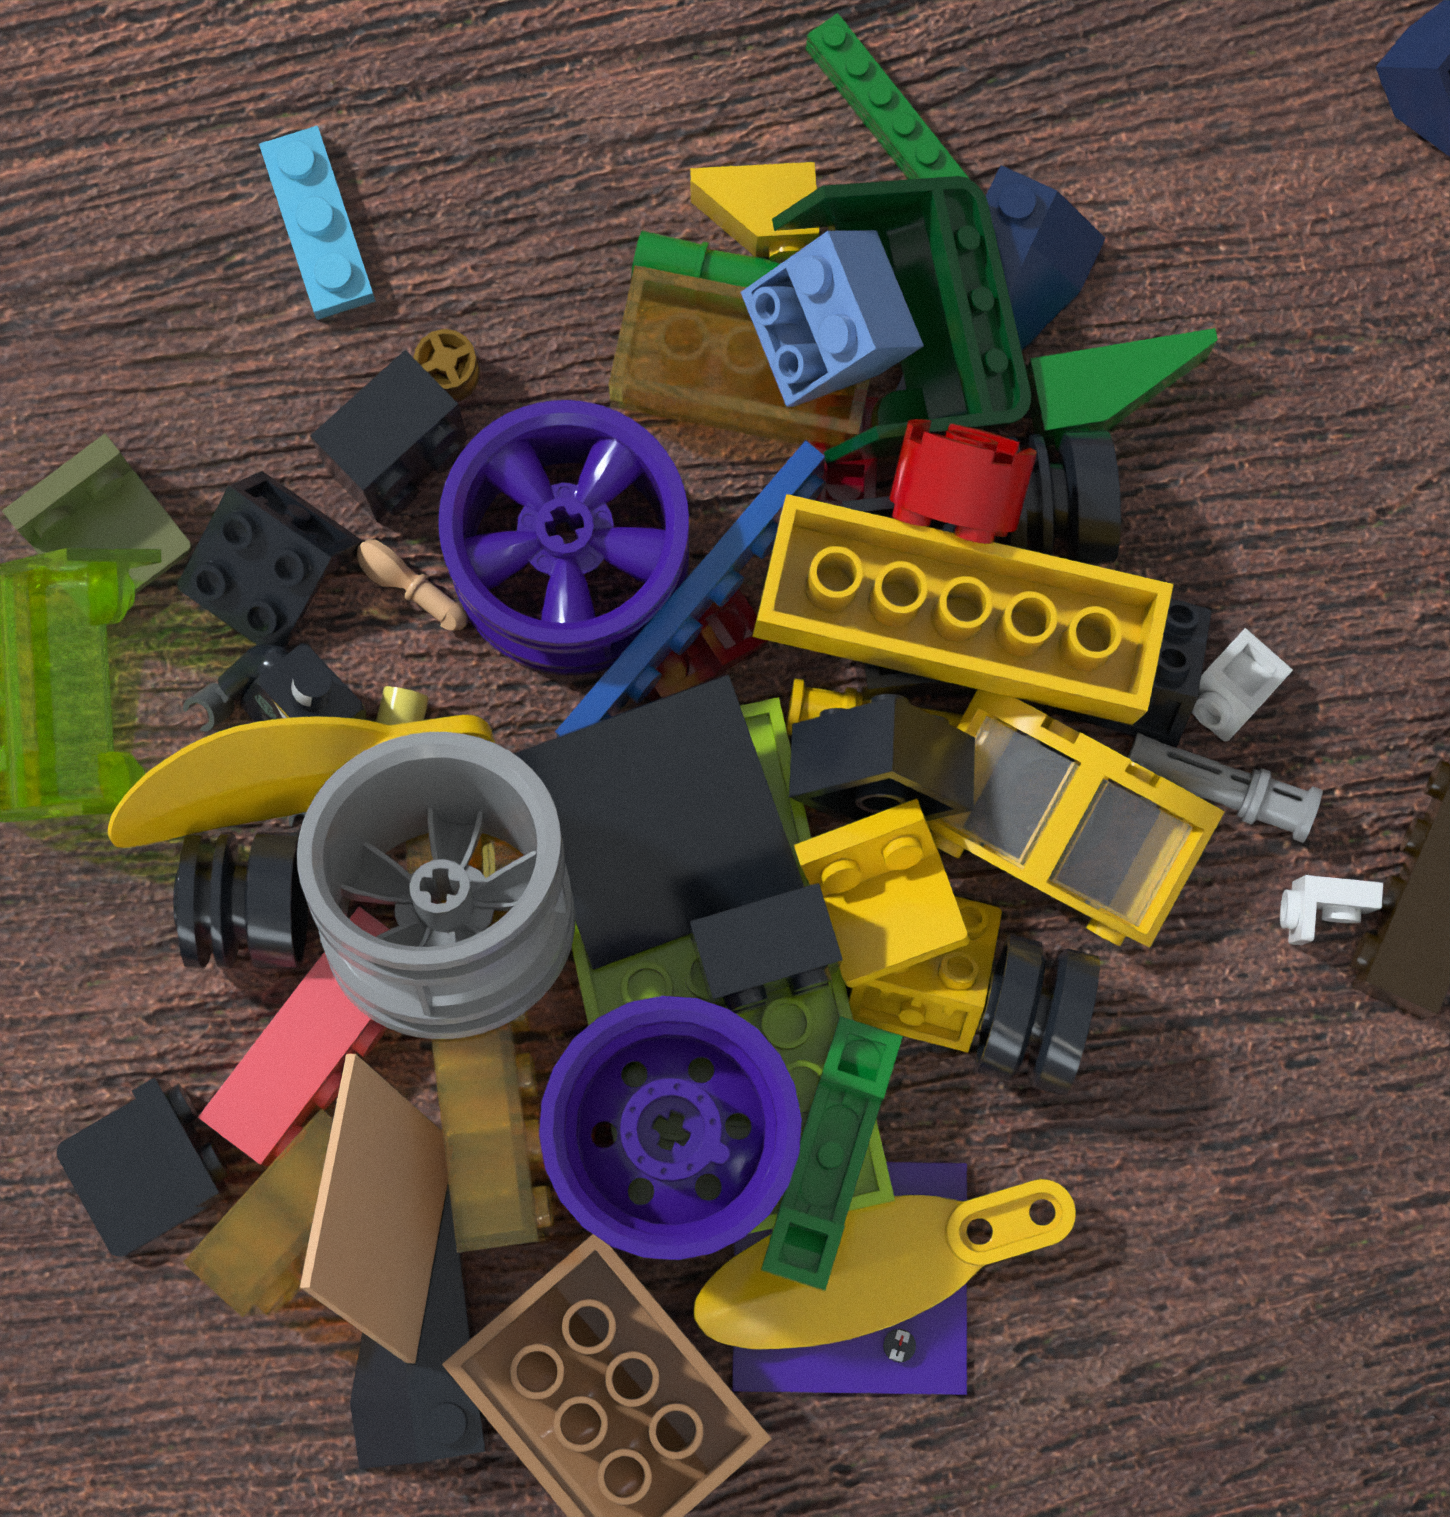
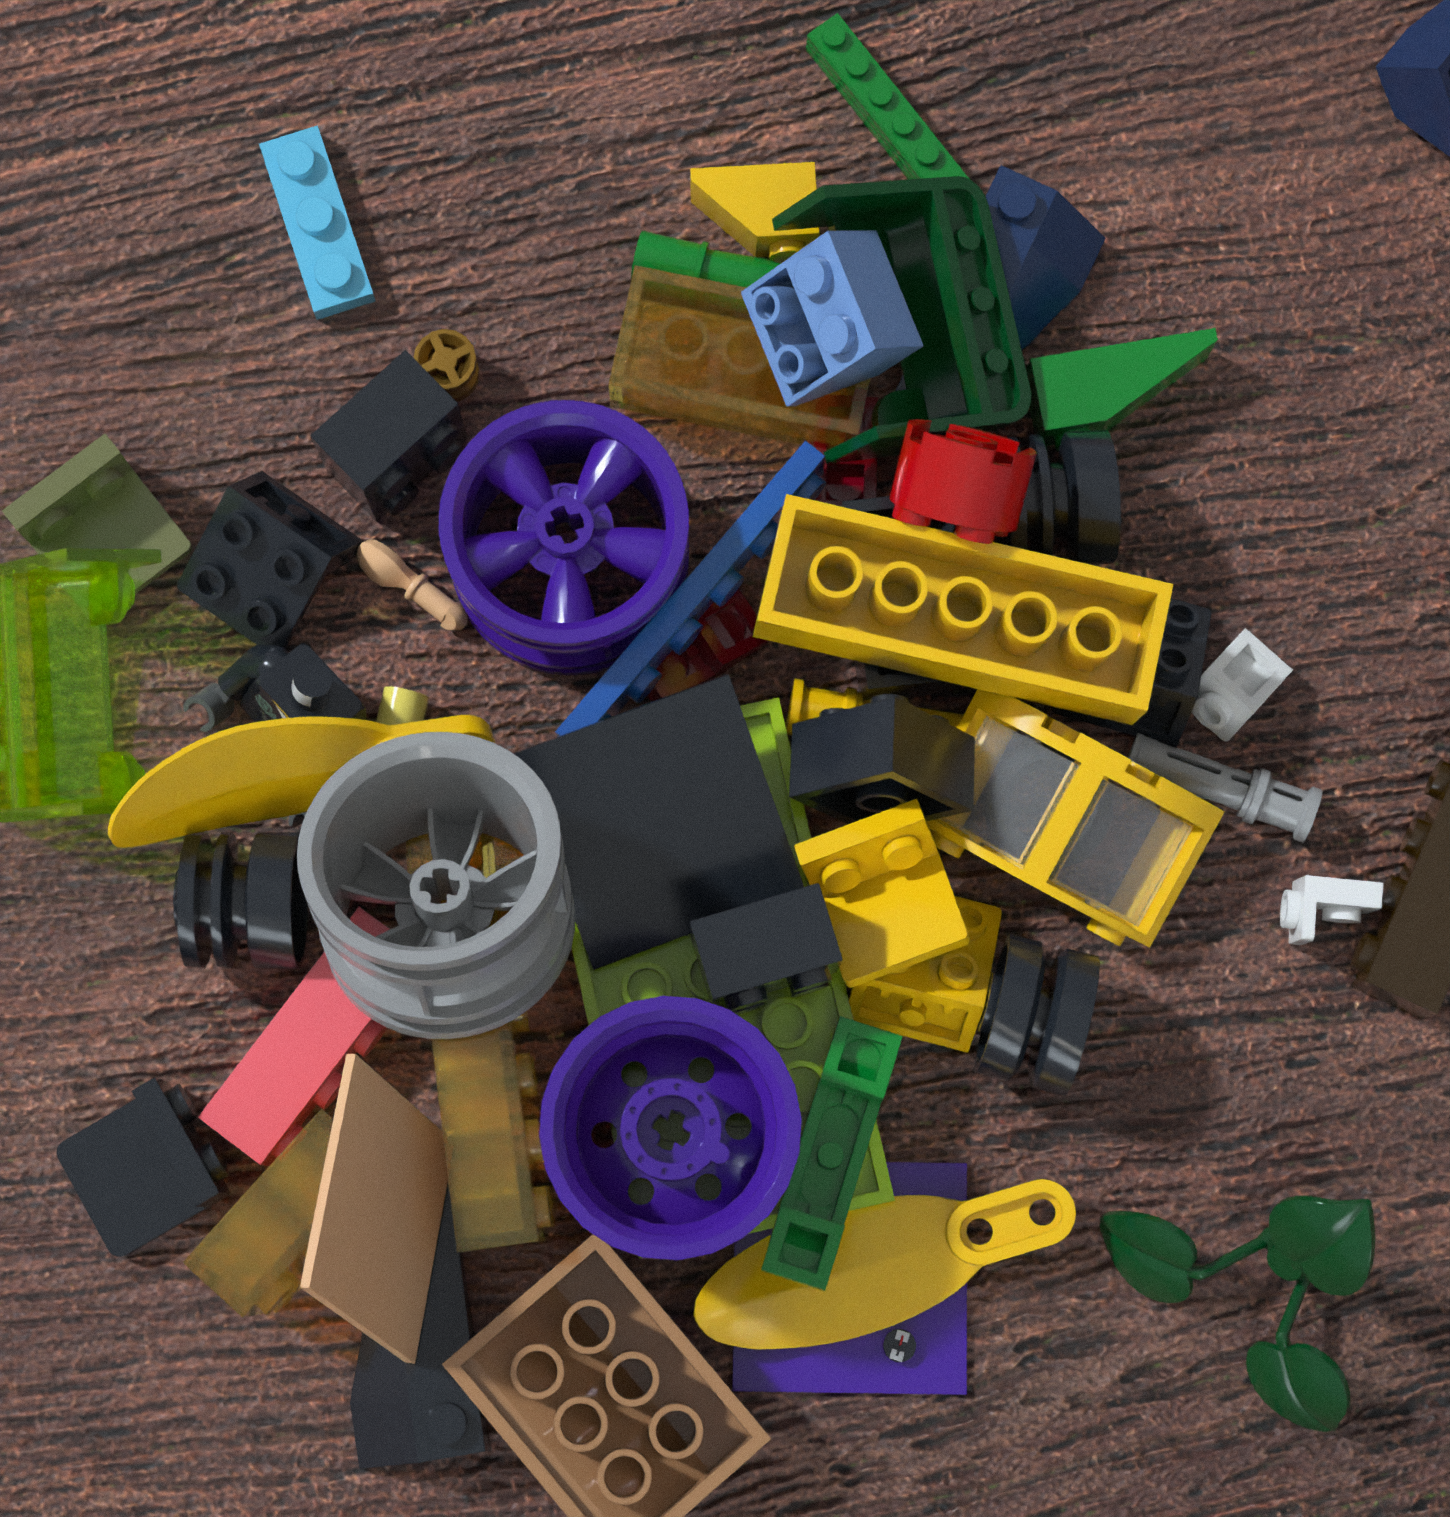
none -> dark green plant [1099,1196,1375,1432]

